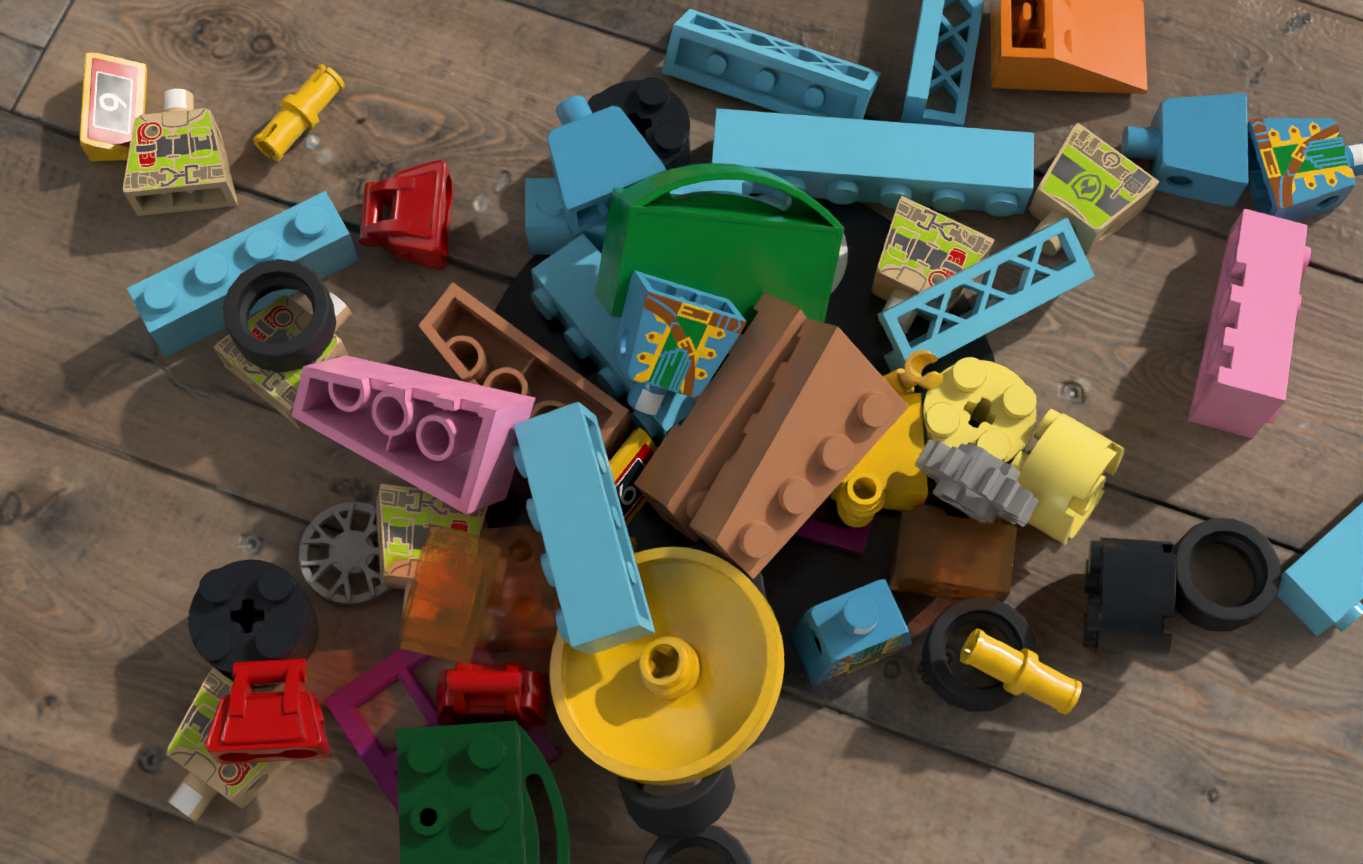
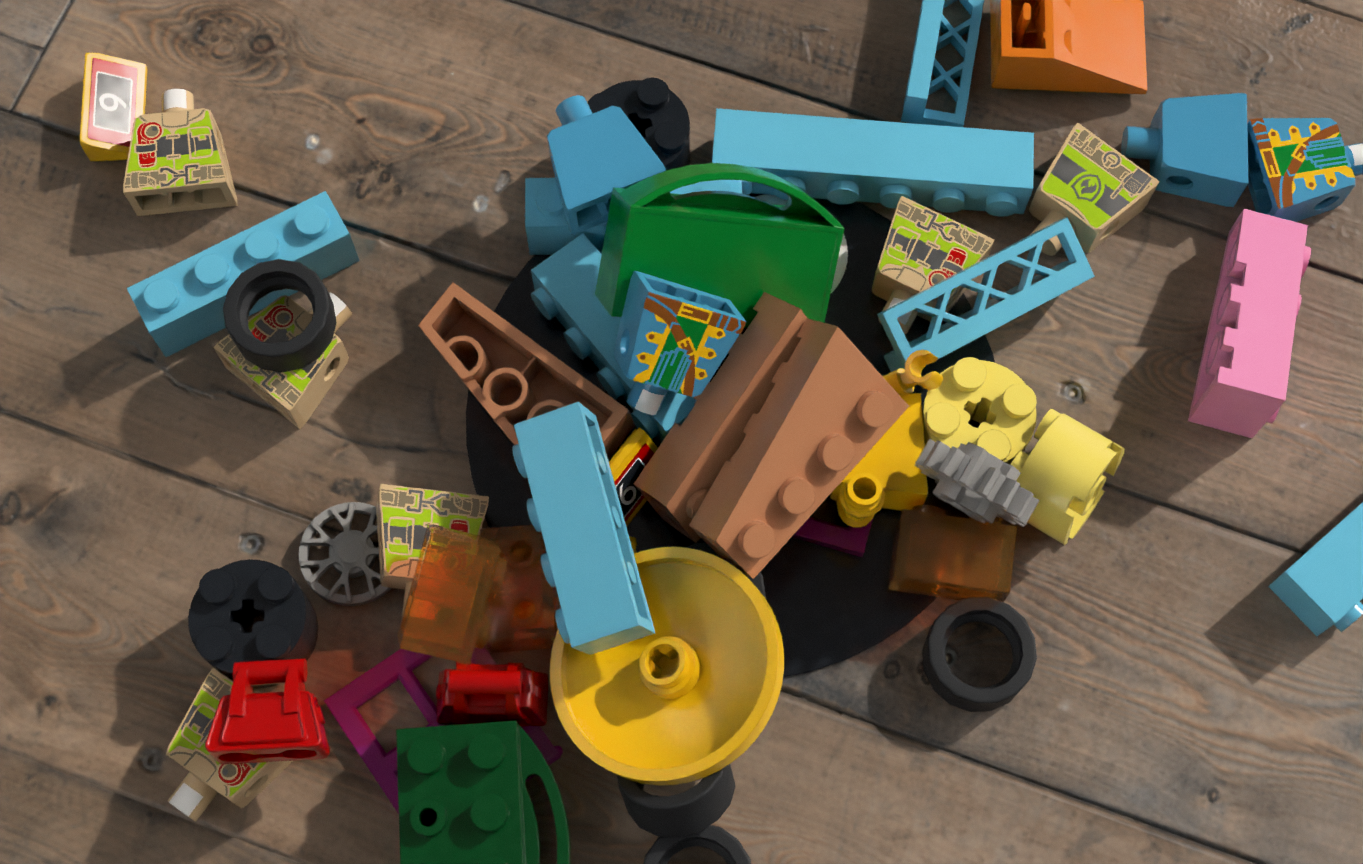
yellow pin [253,64,345,161] -> none
bright pink wedge [291,355,535,515] -> none
red piece [358,159,454,270] -> none
medium azure fence [661,9,881,120] -> none
dark azure torso [790,579,913,688] -> none
yellow pin [960,628,1082,715] -> none
black brick [1082,537,1176,658] -> none
black tyre [1171,518,1282,631] -> none

